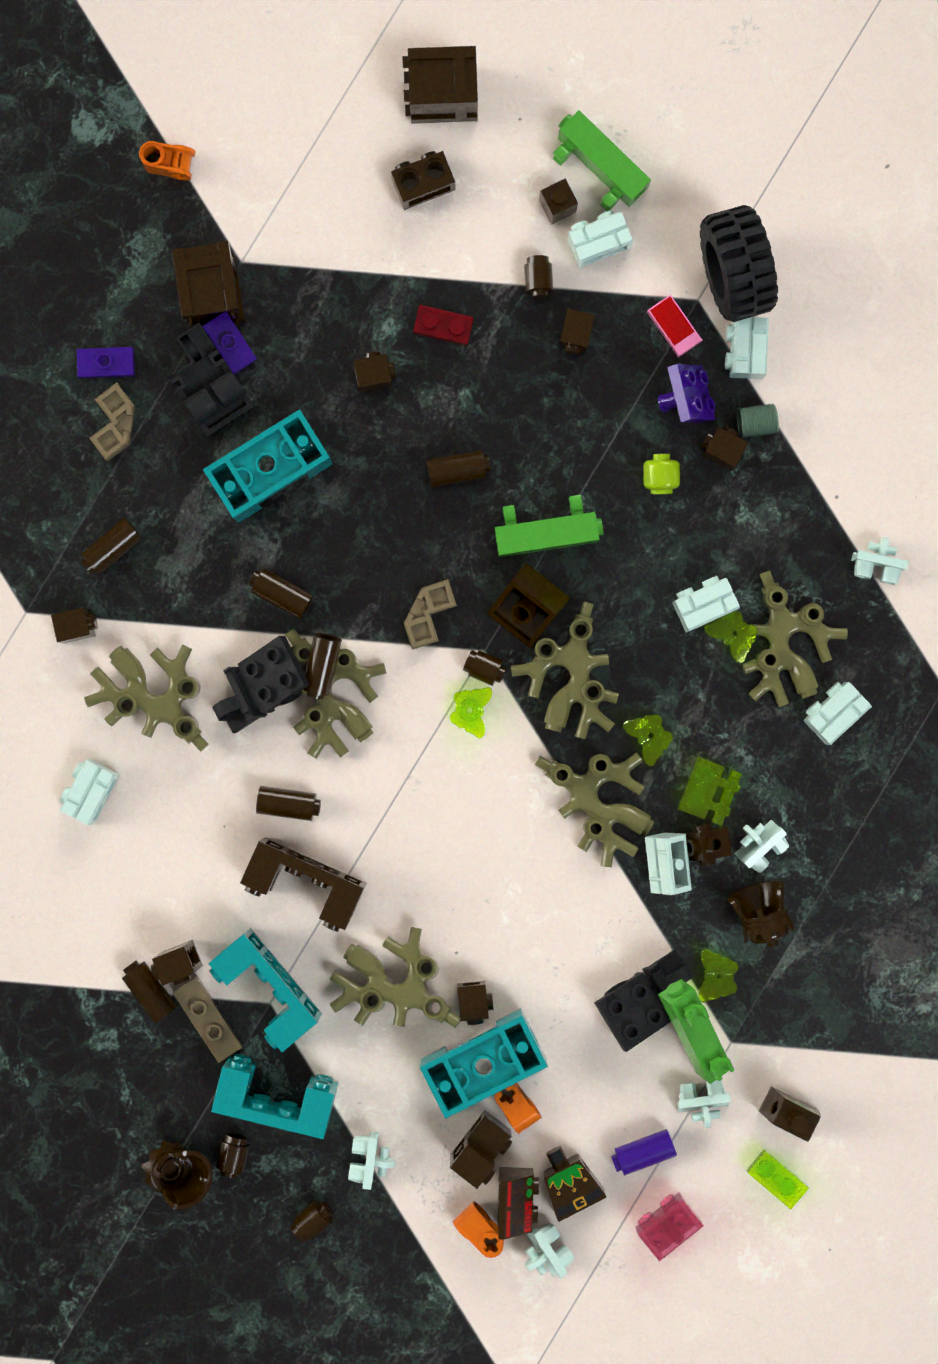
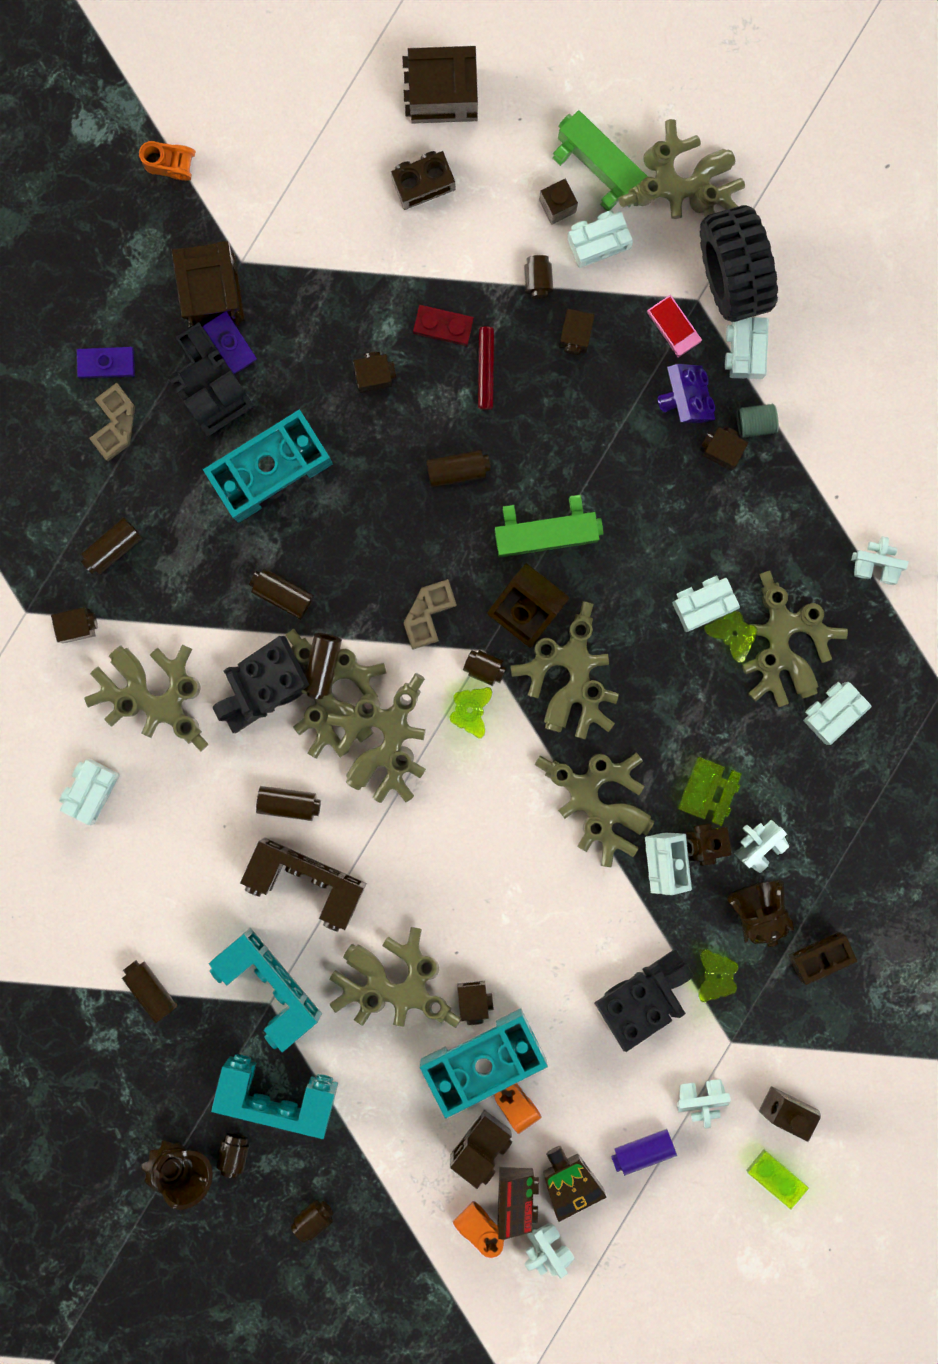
dark brown brick [151,940,203,986] -> none
dark tan plate [172,976,243,1063] -> none
light aqua hips [348,1131,396,1190] -> none
clear neon green animal [623,714,673,766] -> none
clear pink brick [636,1192,704,1262] -> none
lime head [643,454,680,494] -> none
bright green brick [658,979,735,1084] -> none
none -> olive plant [327,673,426,803]
none -> dark red axle [478,326,494,410]
none -> olive plant [619,119,745,219]
none -> dark brown brick [788,932,858,985]

